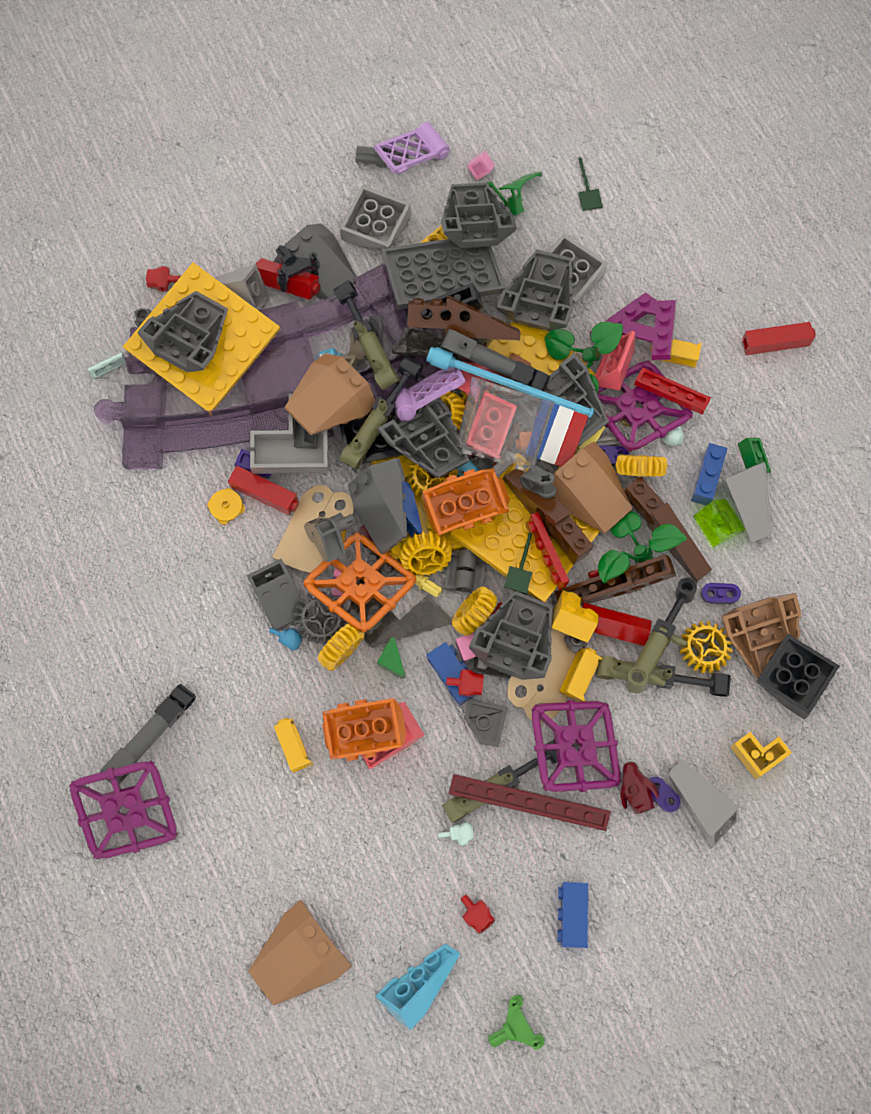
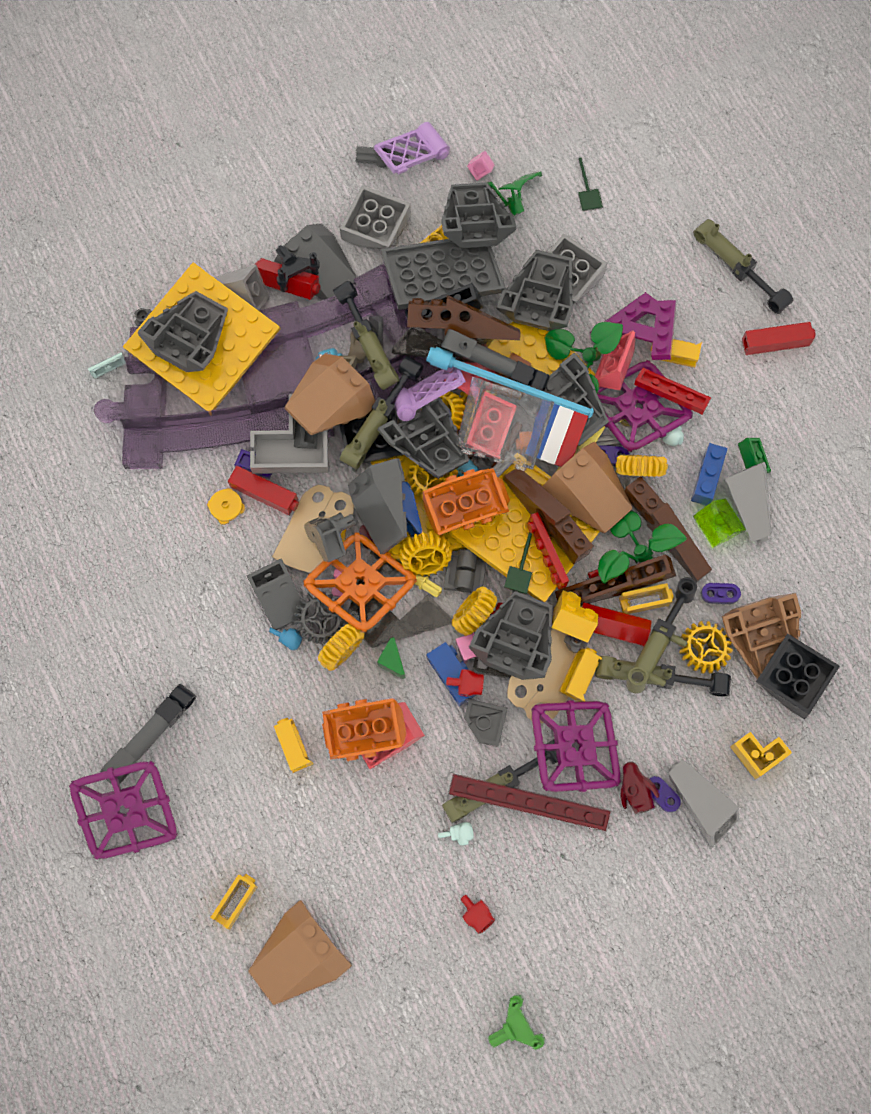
red piece [146,266,181,291] -> none
medium azure wedge [375,944,460,1030] -> none
dark grey piece [519,465,556,498] -> none
blue brick [557,882,588,948] -> none
none -> yellow window [210,874,258,930]
none -> yellow window [619,583,674,614]
none -> piece [693,219,793,314]

